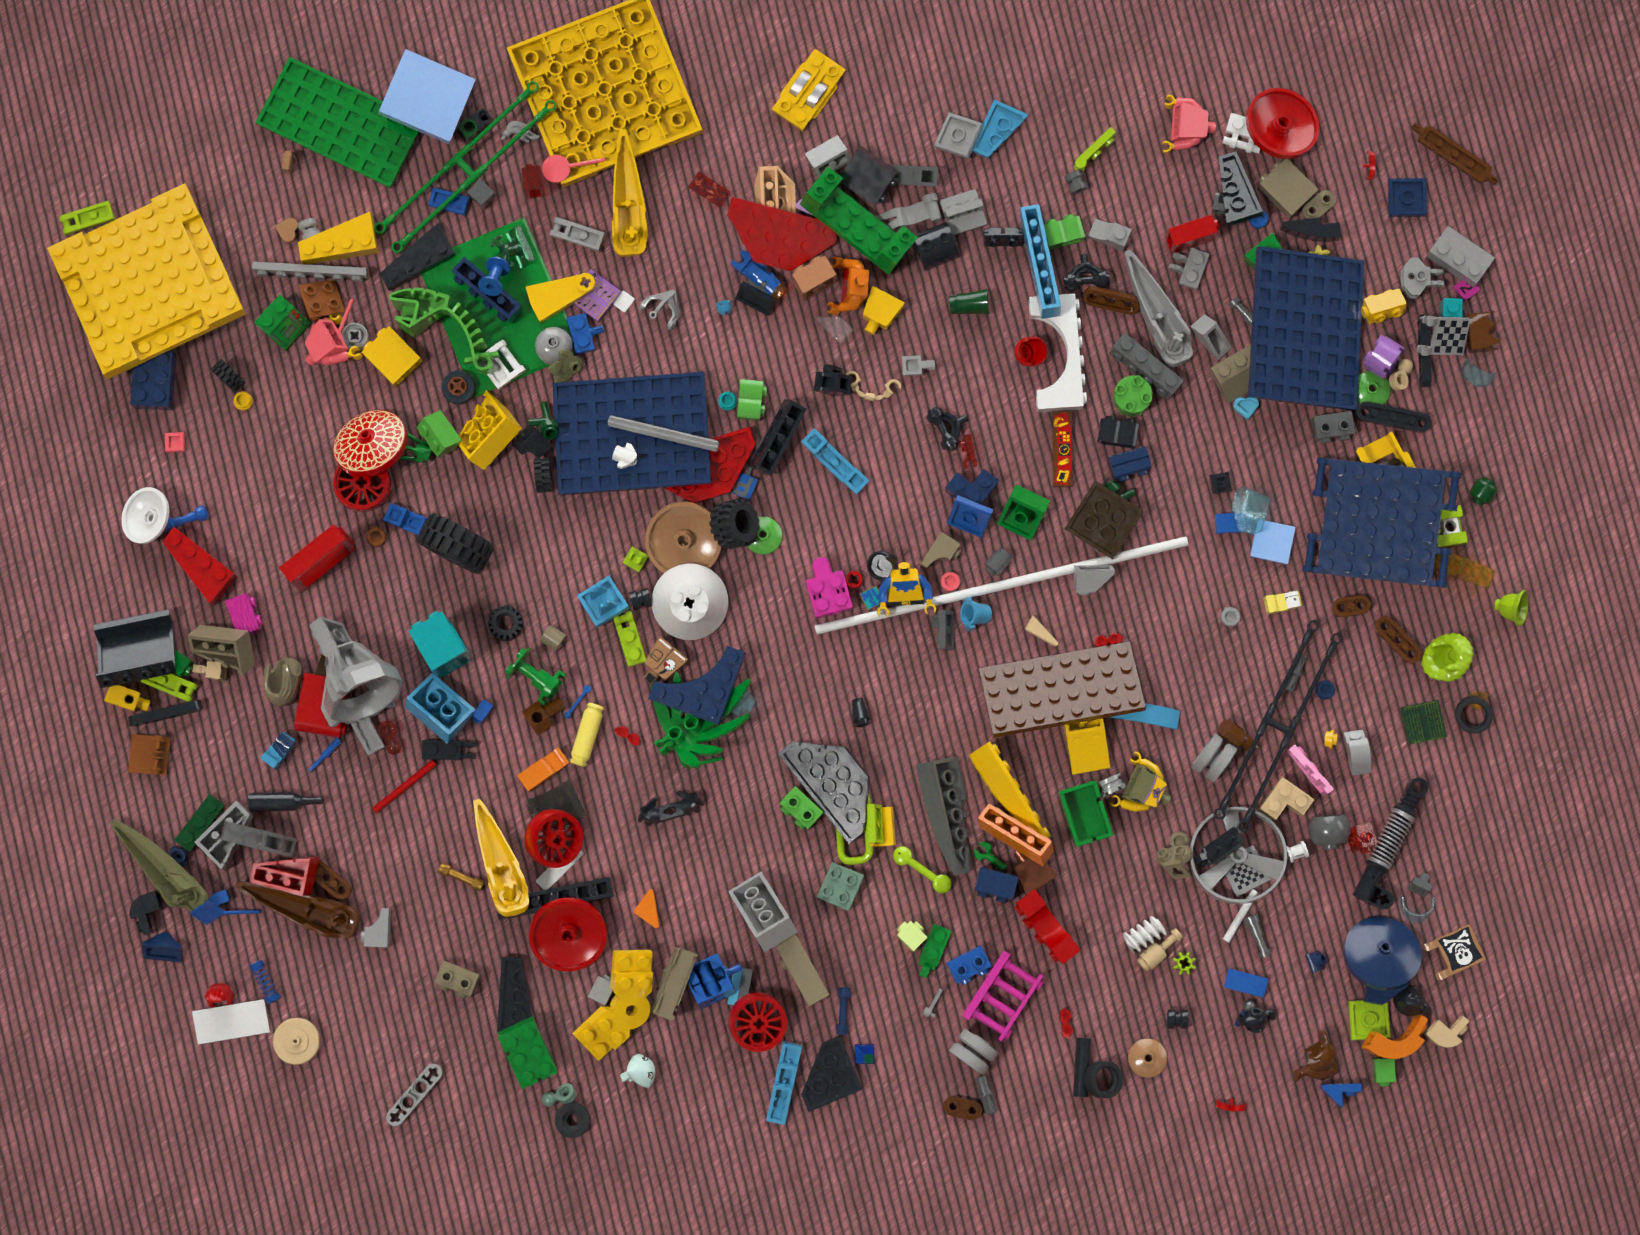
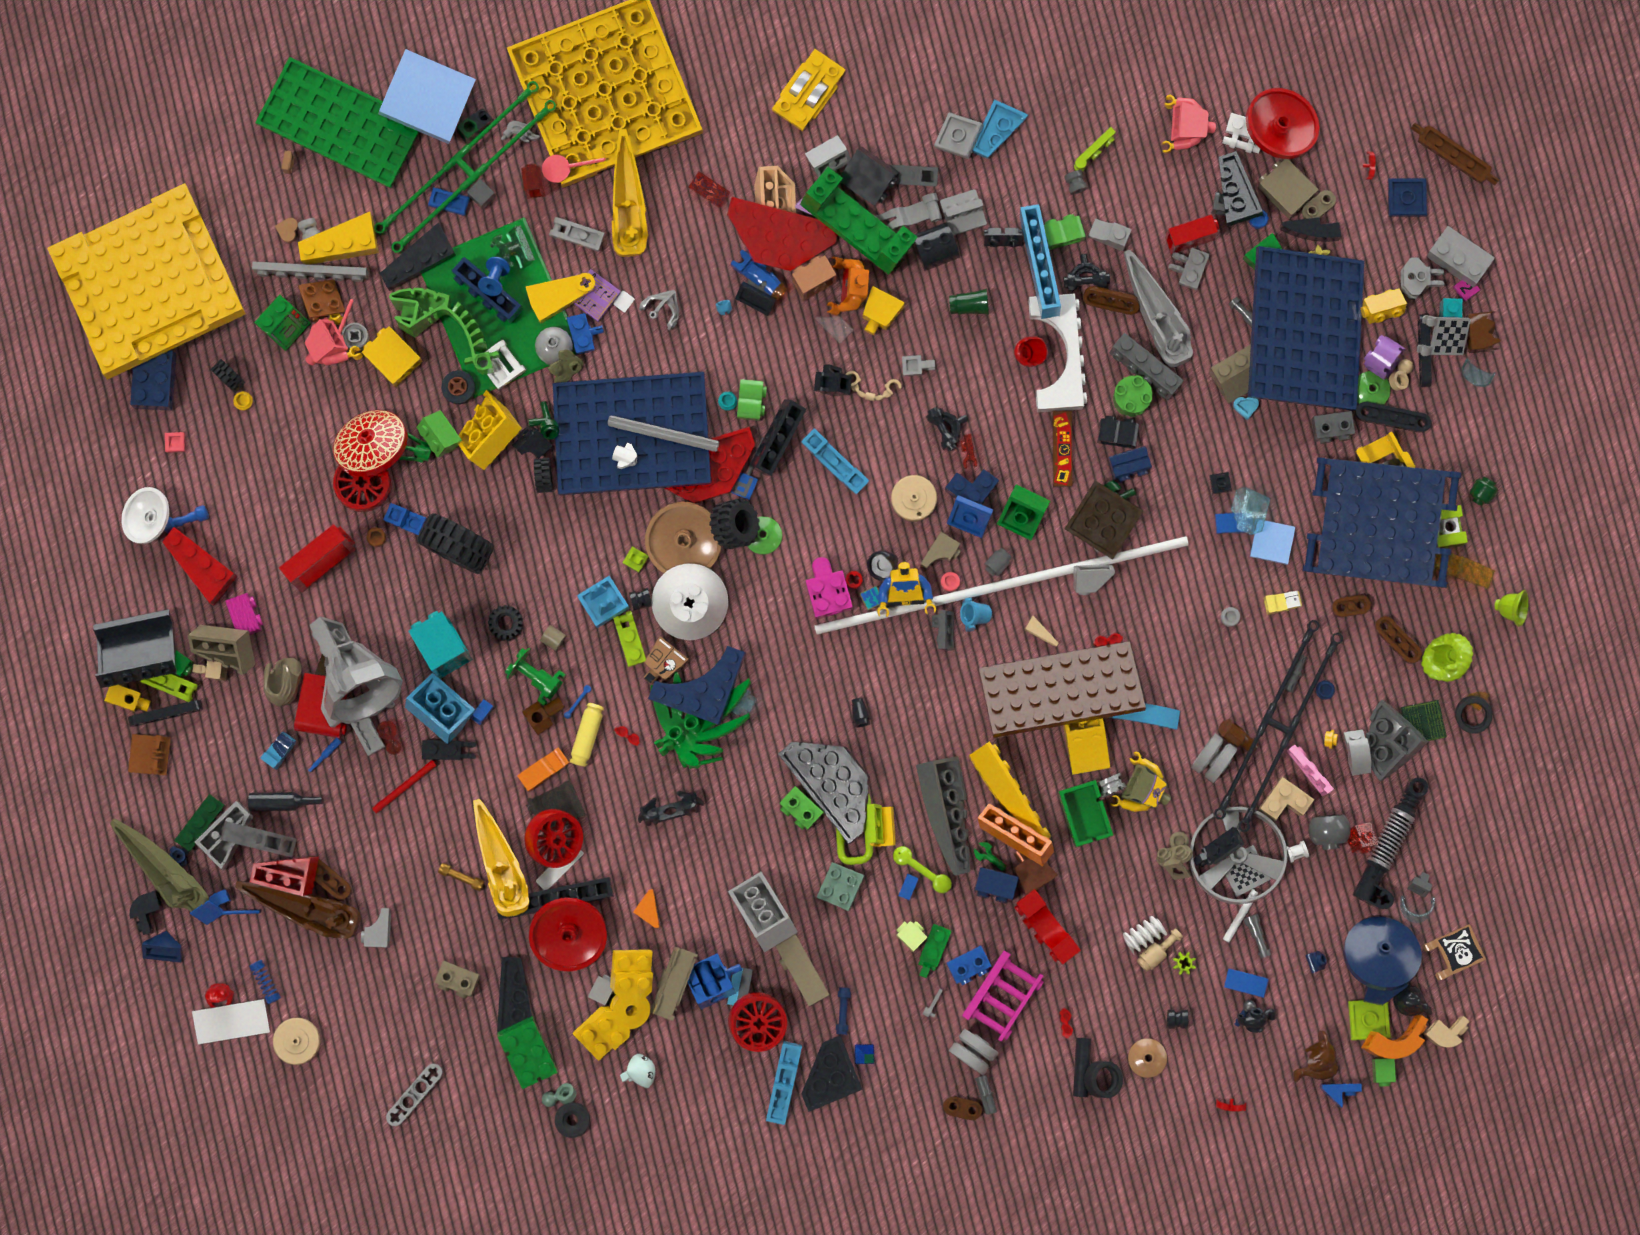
lime plate [59,200,115,236] -> none
light grey slope [1190,314,1232,360] -> none
none -> tan wheel [891,475,937,522]
none -> blue piece [898,874,918,900]
none -> dark grey brick [1366,700,1428,781]

